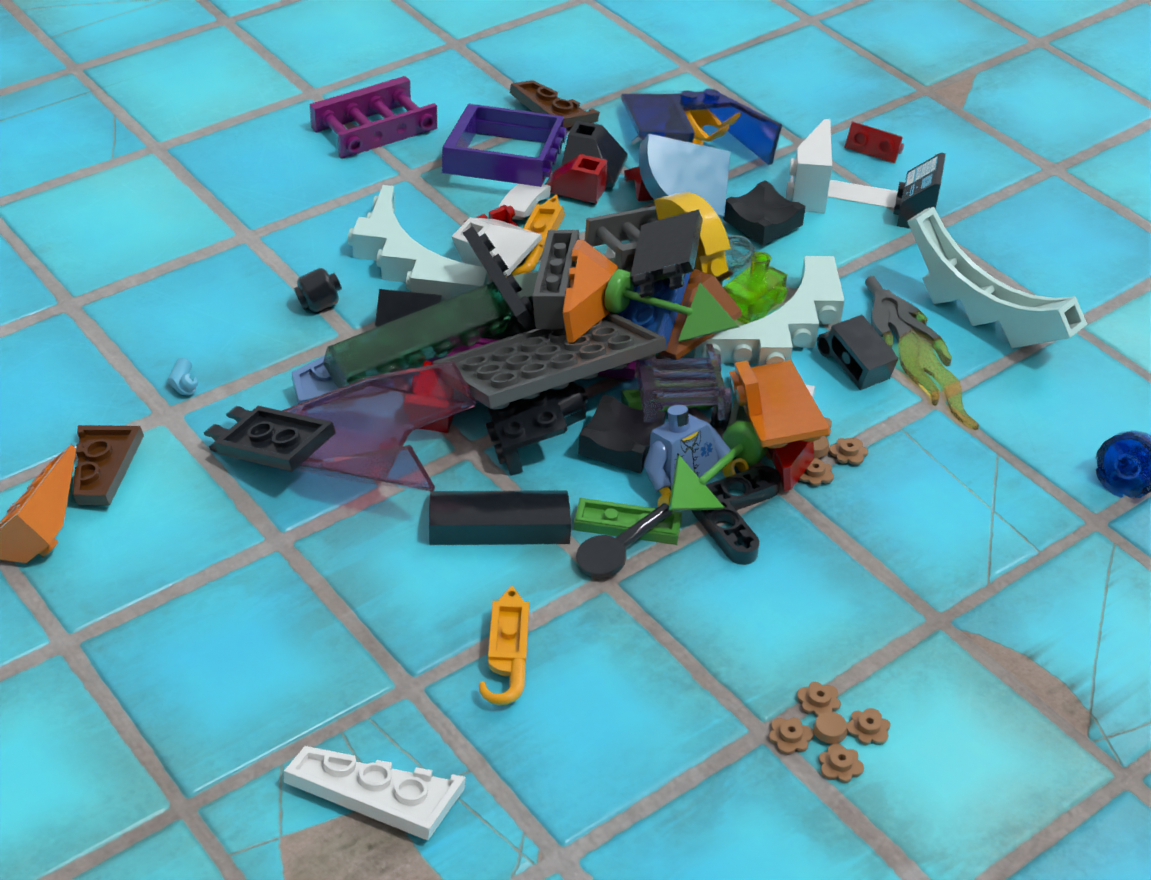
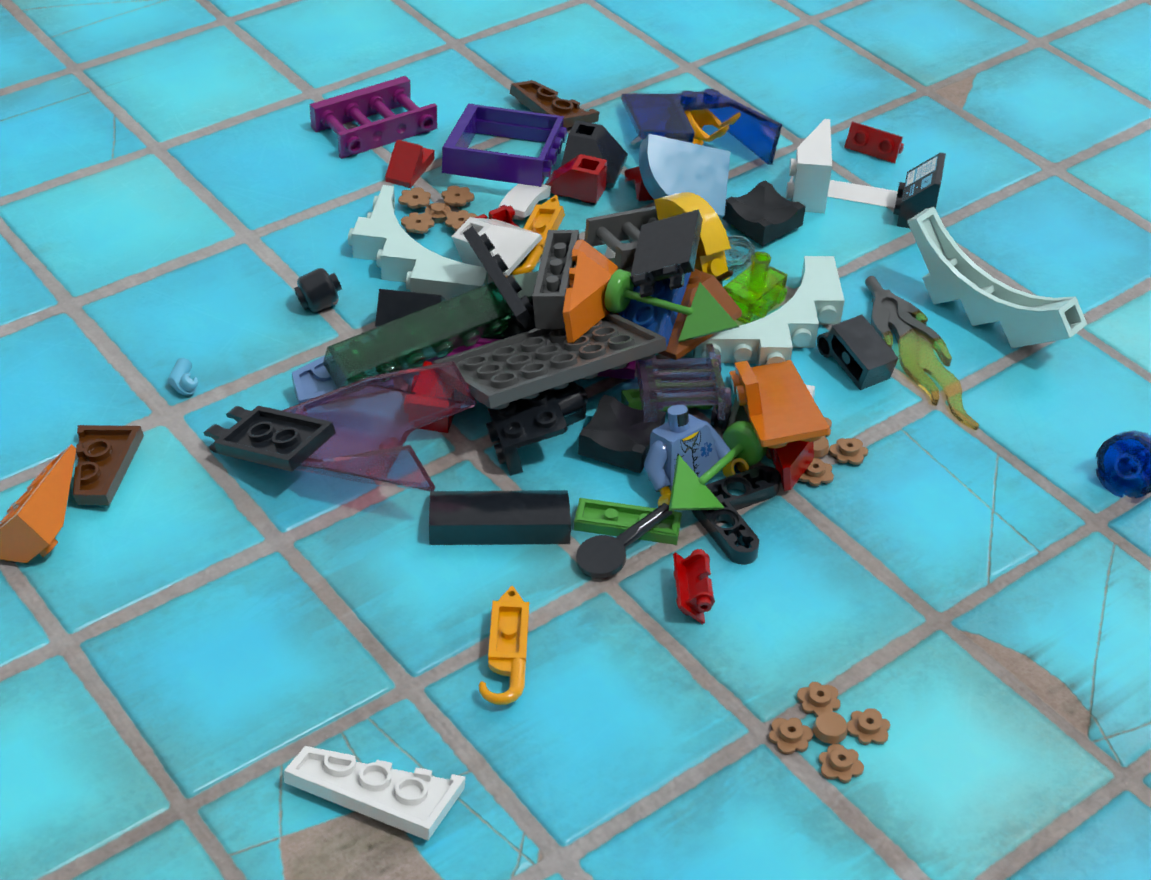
none -> red slope [385,140,435,188]
none -> medium nougat plant [398,185,477,234]
none -> red hinge [673,549,715,625]

